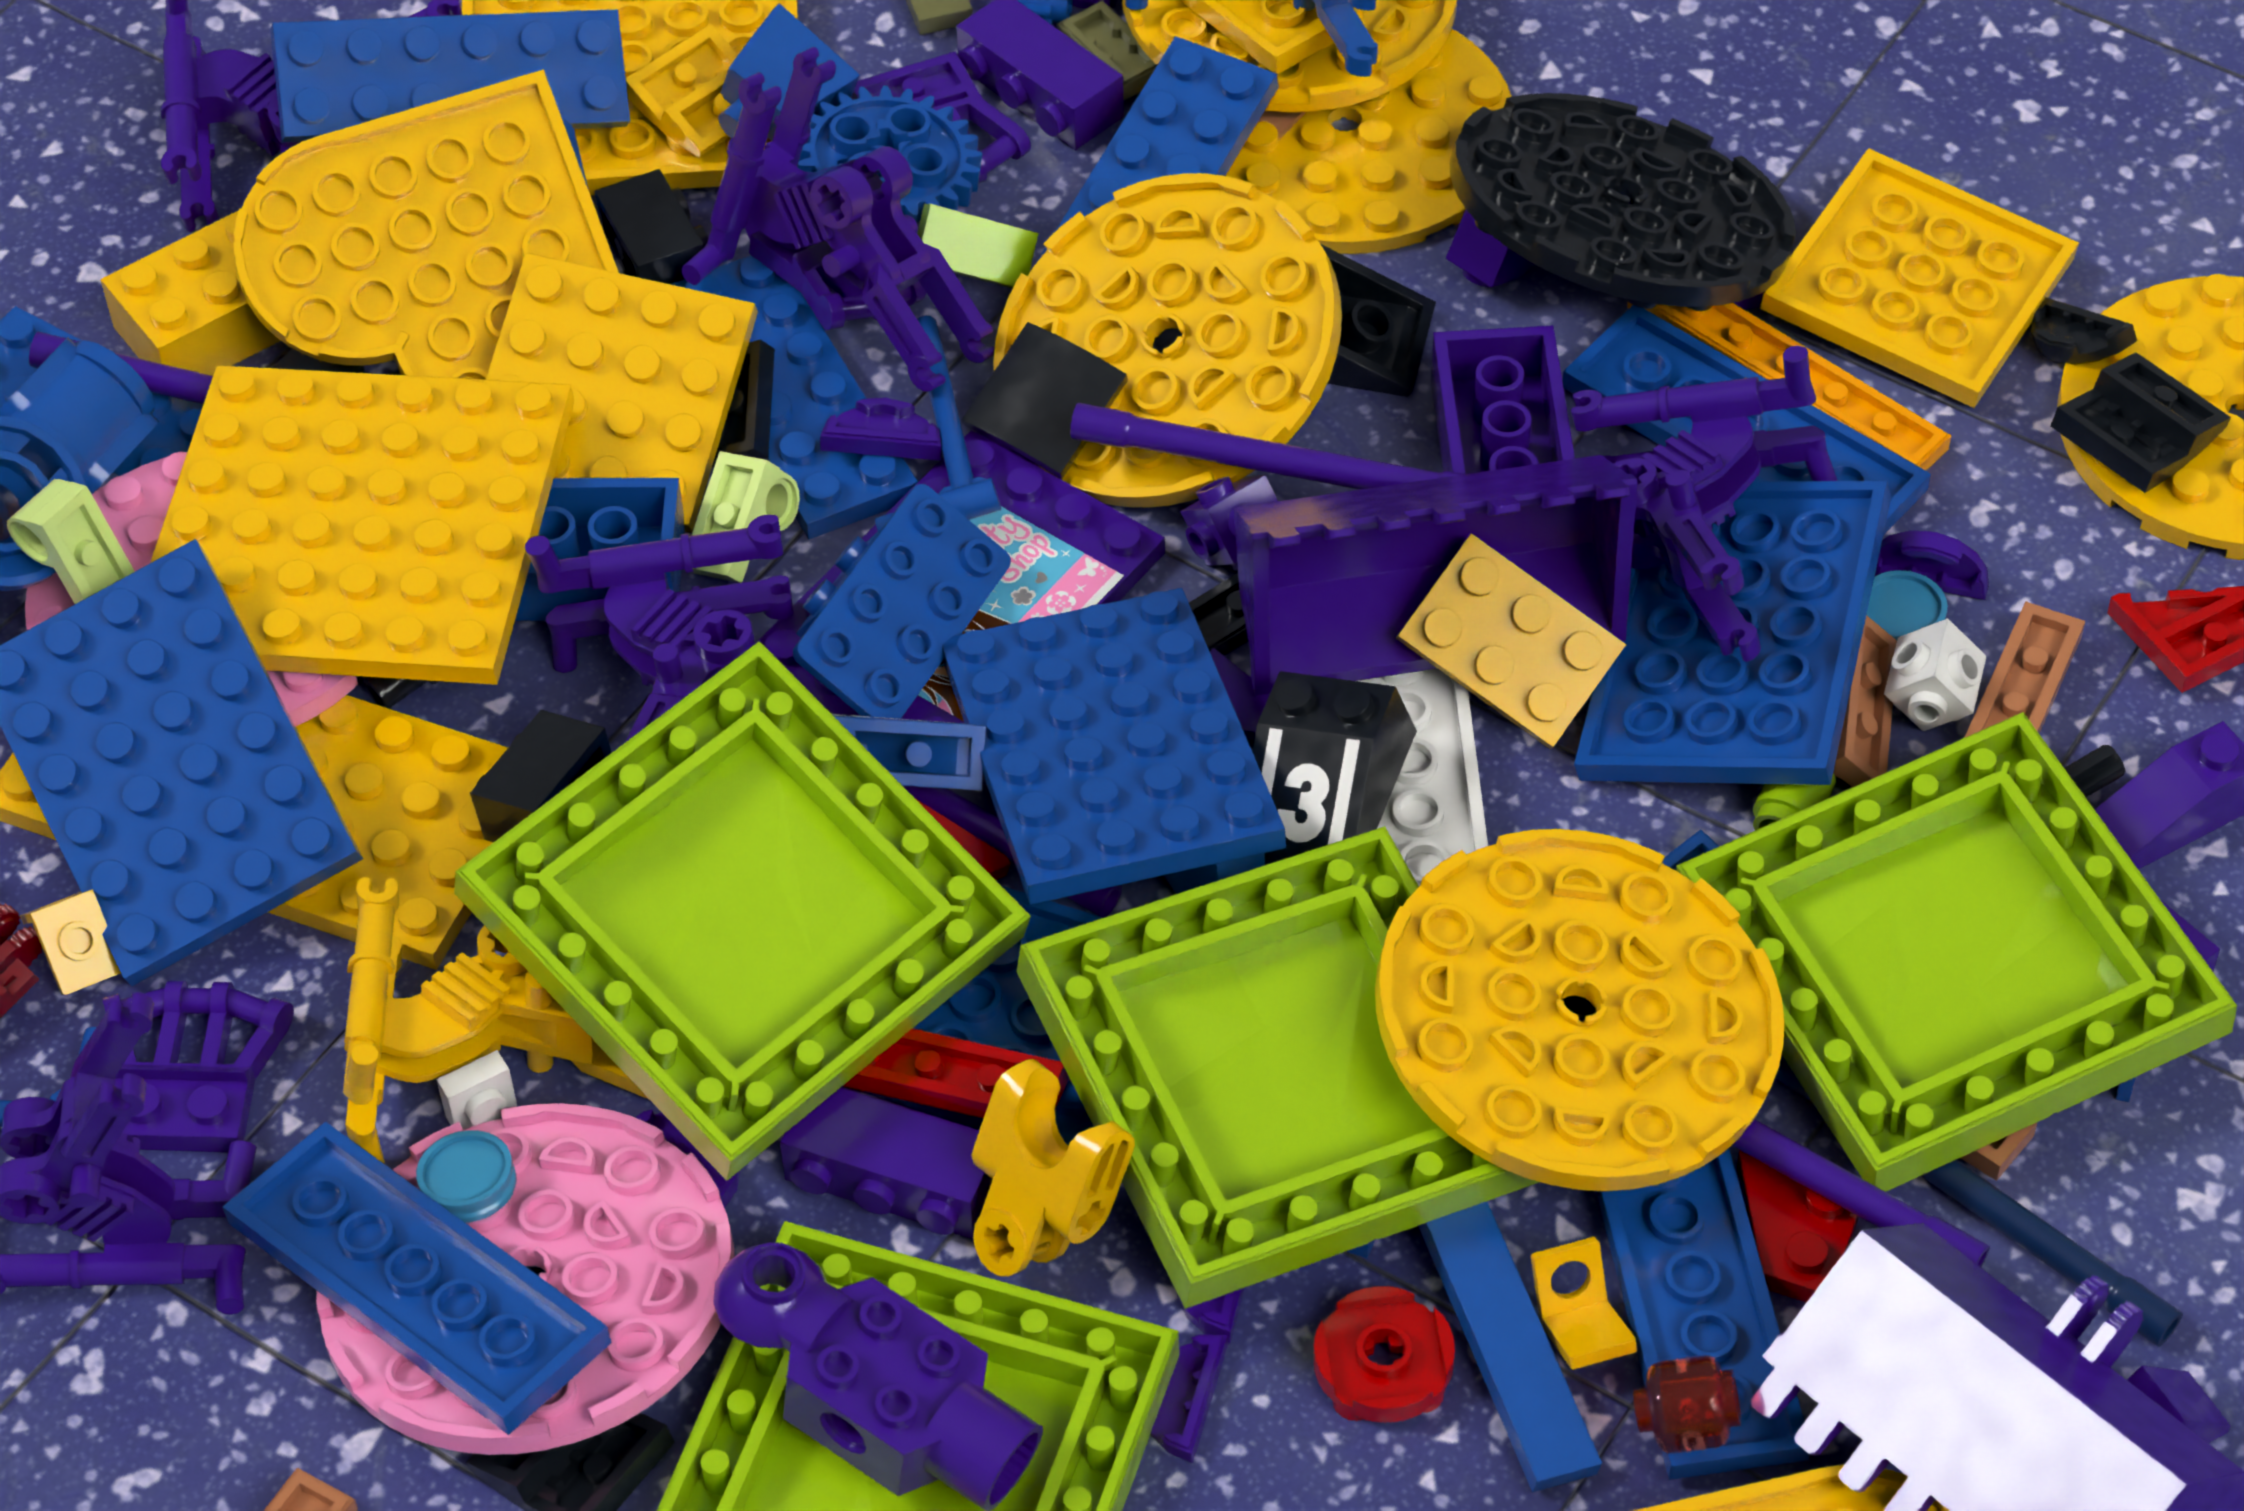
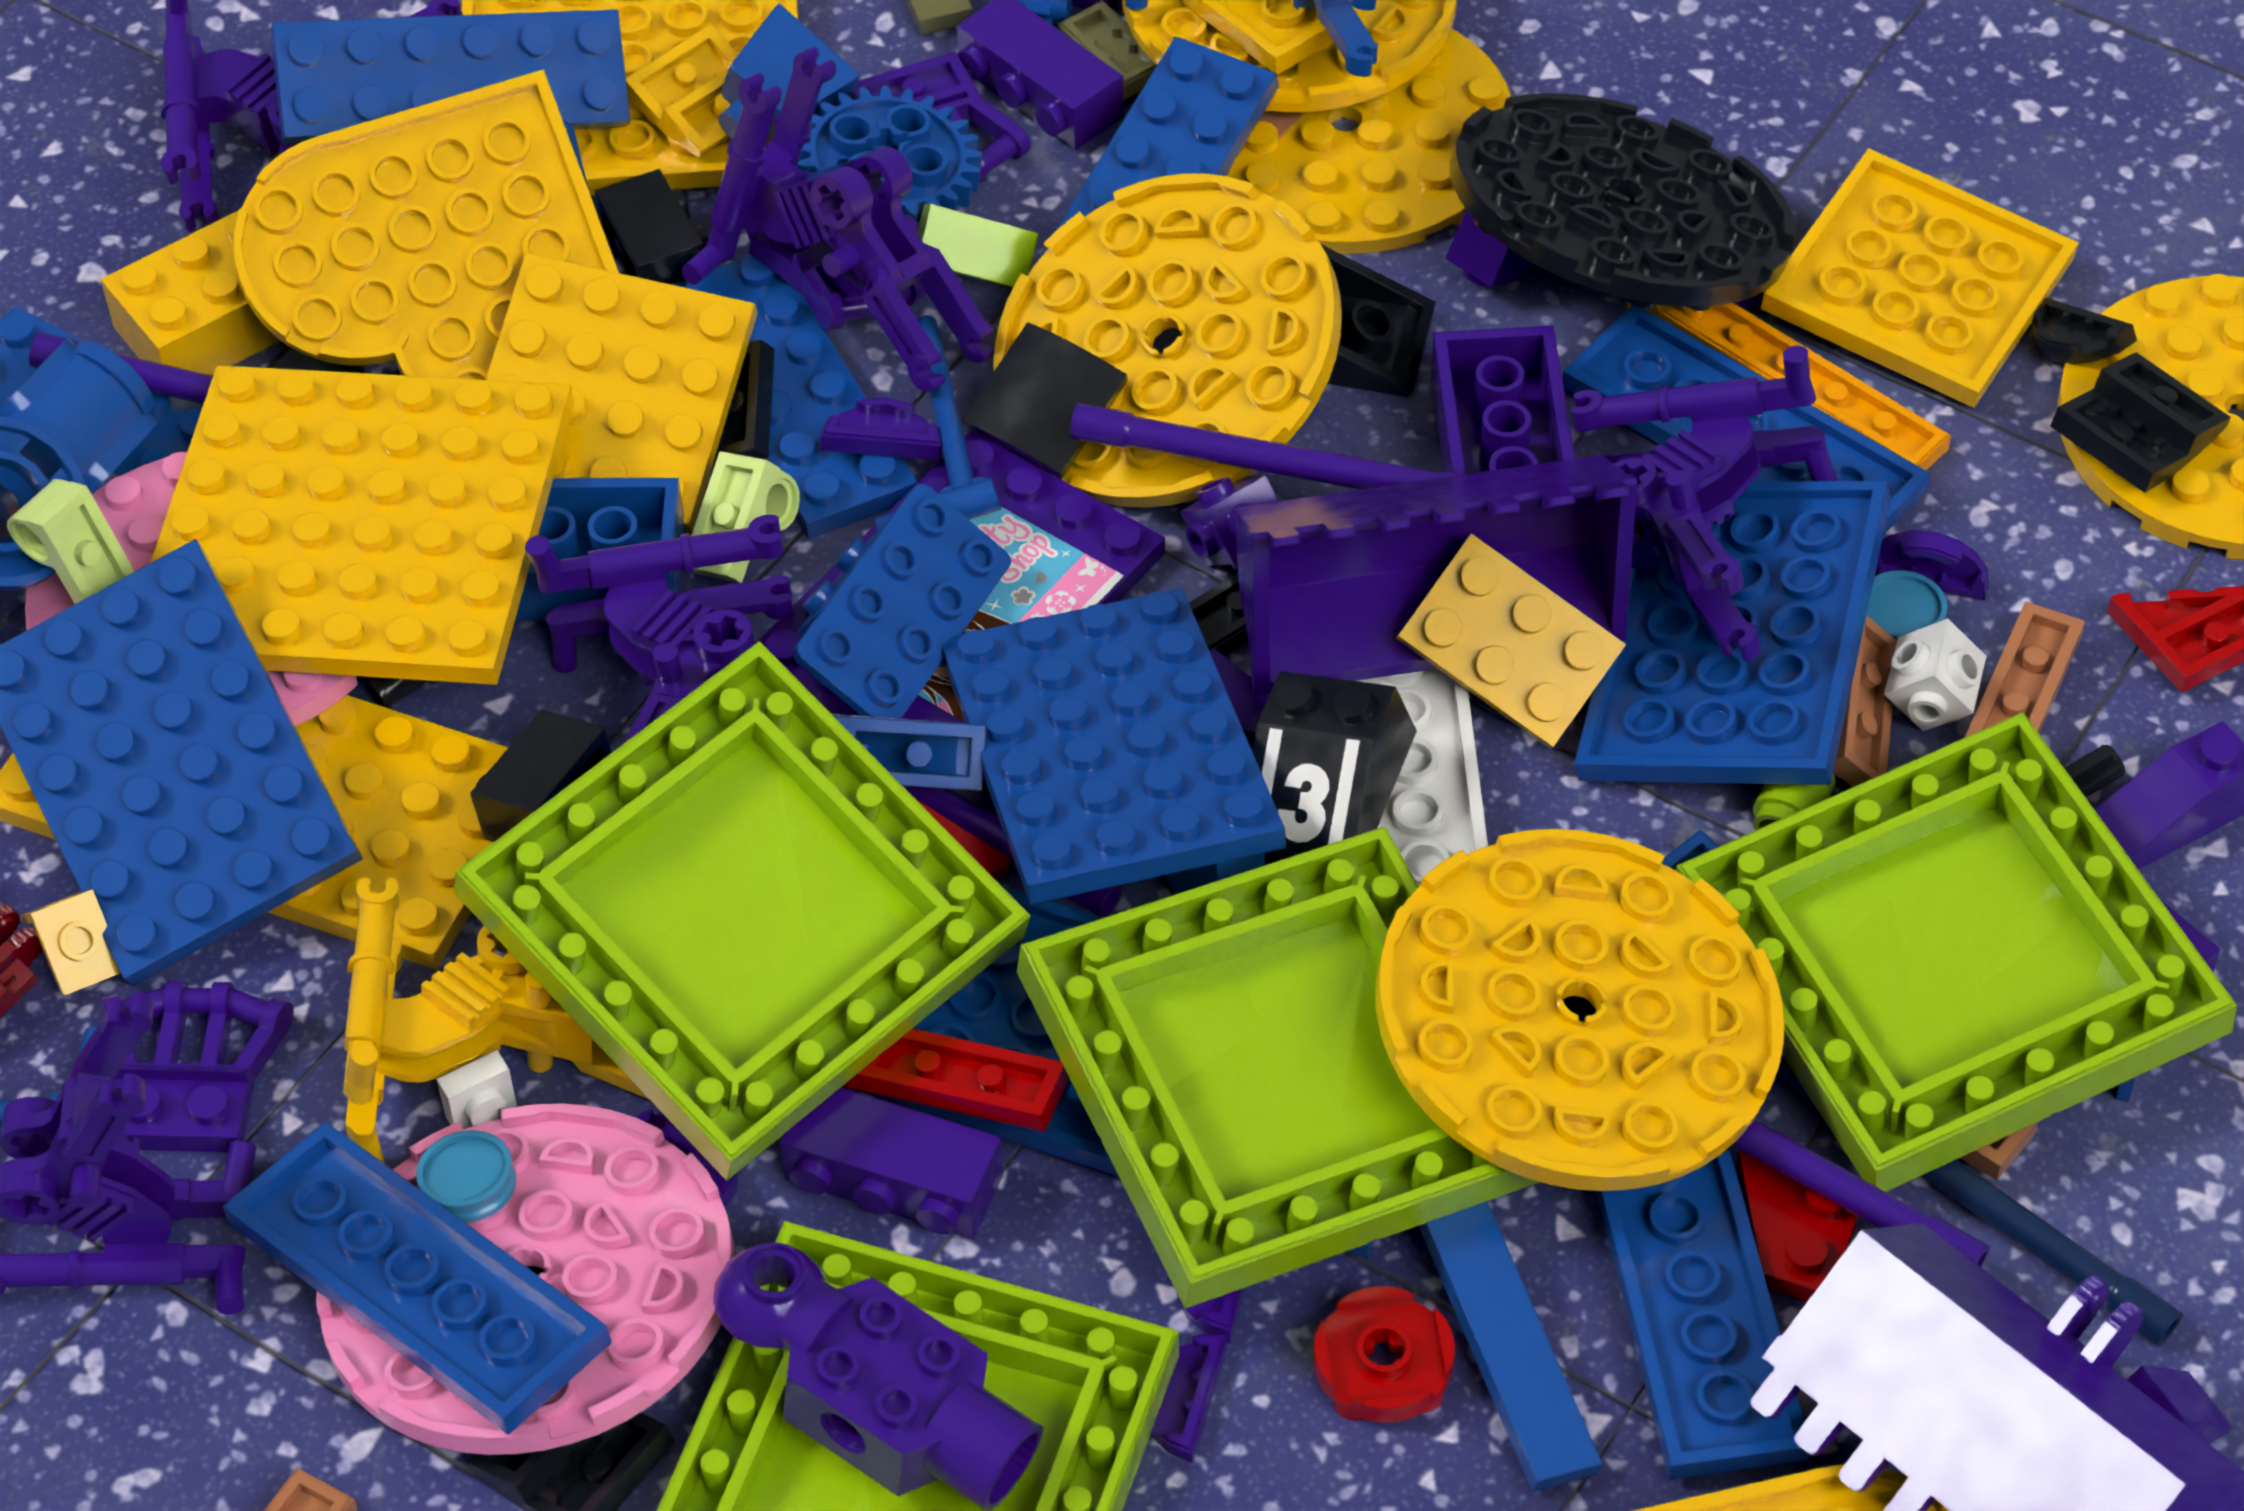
yellow piece [972,1059,1135,1277] -> none
yellow bracket [1531,1237,1637,1369] -> none
clear red head [1633,1355,1742,1454] -> none

